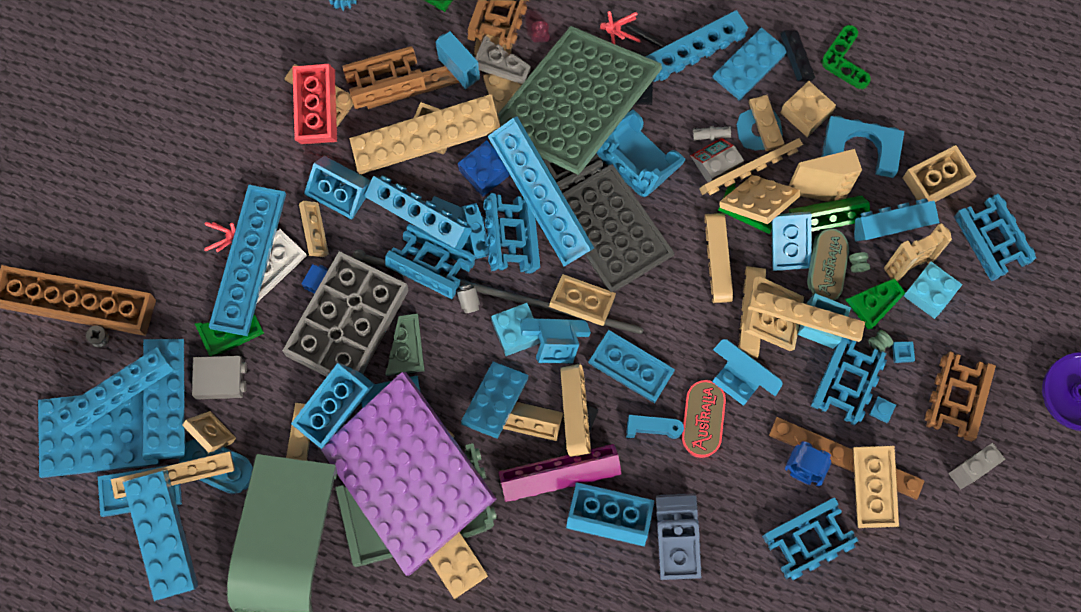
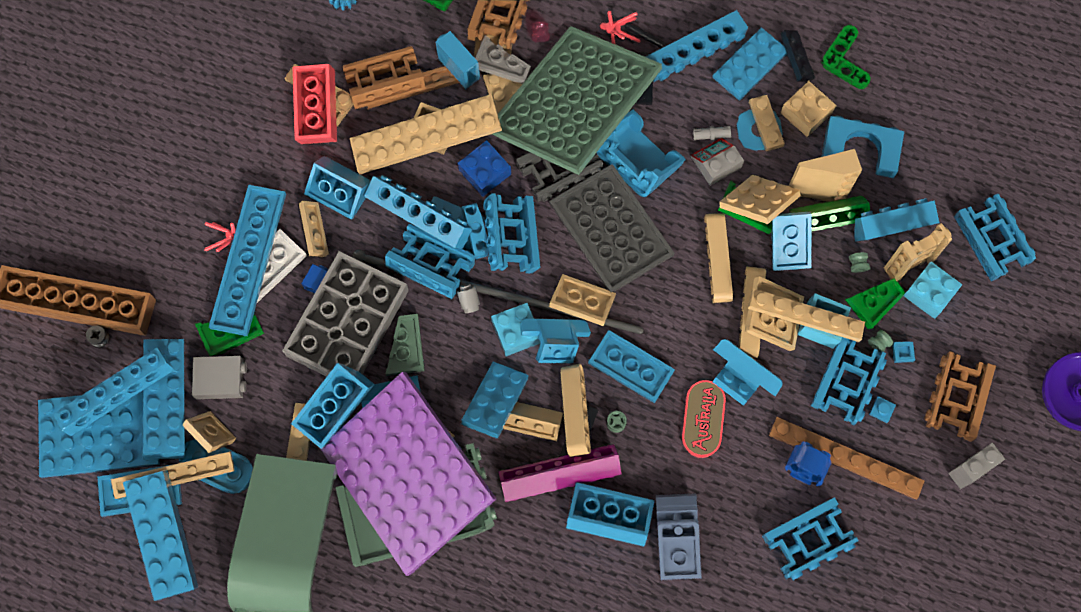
tan plate [429,532,488,599] -> none
dark azure plate [488,117,594,266] -> none
dark azure leg [626,415,684,439] -> none
tan plate [699,138,803,195] -> none
tile [807,228,849,301] -> none
tan plate [853,446,899,528] -> none
tan brick [903,145,976,202] -> none
none -> sand green wheel [607,411,627,433]

